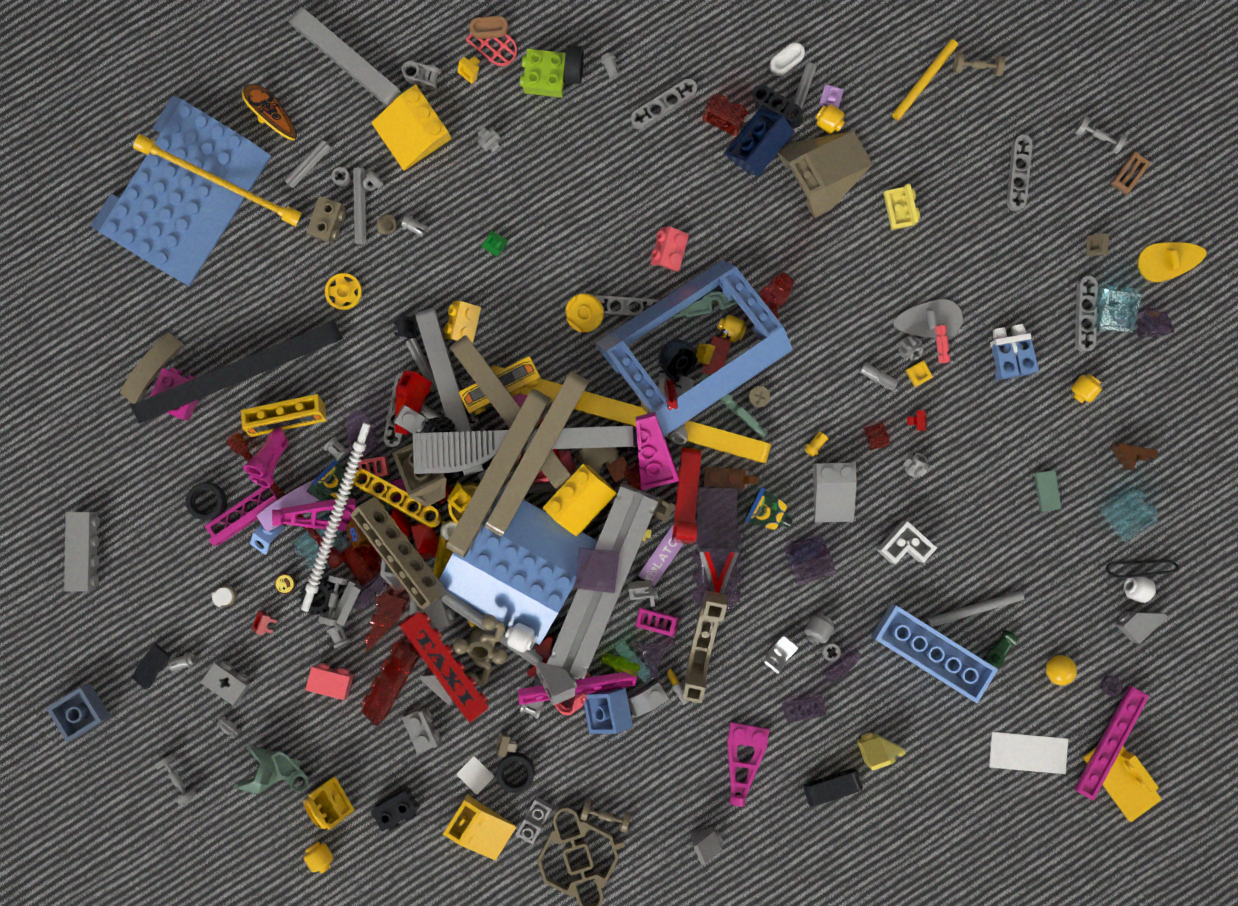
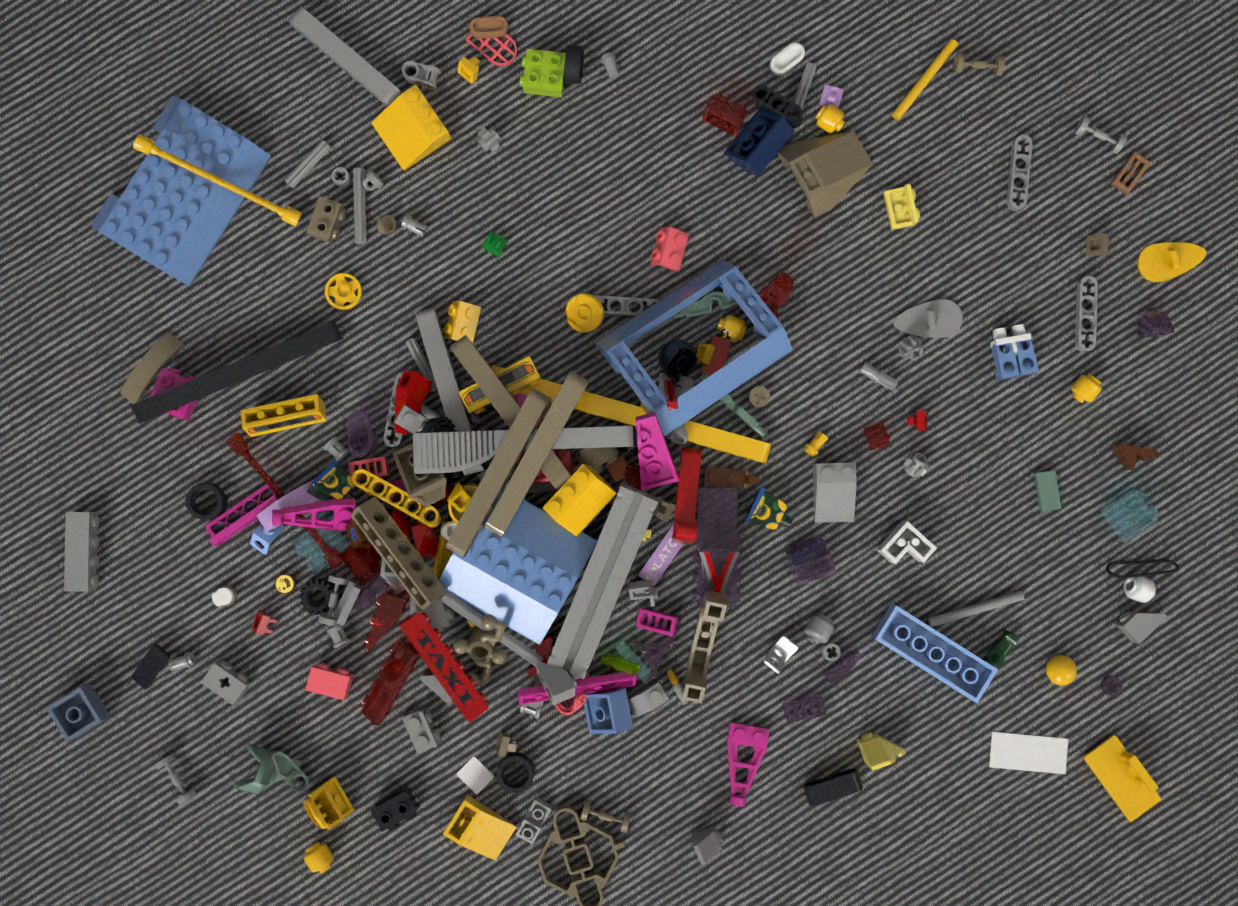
light grey piece [217,716,241,738] -> none
shield [242,84,297,141] -> none
dark pink piece [243,428,289,488] -> none
white hose [301,422,371,612] -> none
black tile [394,316,417,338] -> none
white head [505,623,537,653] -> none
clear purple tile [574,547,620,593] -> none
light grey beam [631,79,697,129] -> none
yellow tile [905,360,933,387] -> none
coral axle [935,325,950,363] -> none
dark pink tile [1074,685,1149,801] -> none
clear light blue plate [1095,284,1143,332] -> none

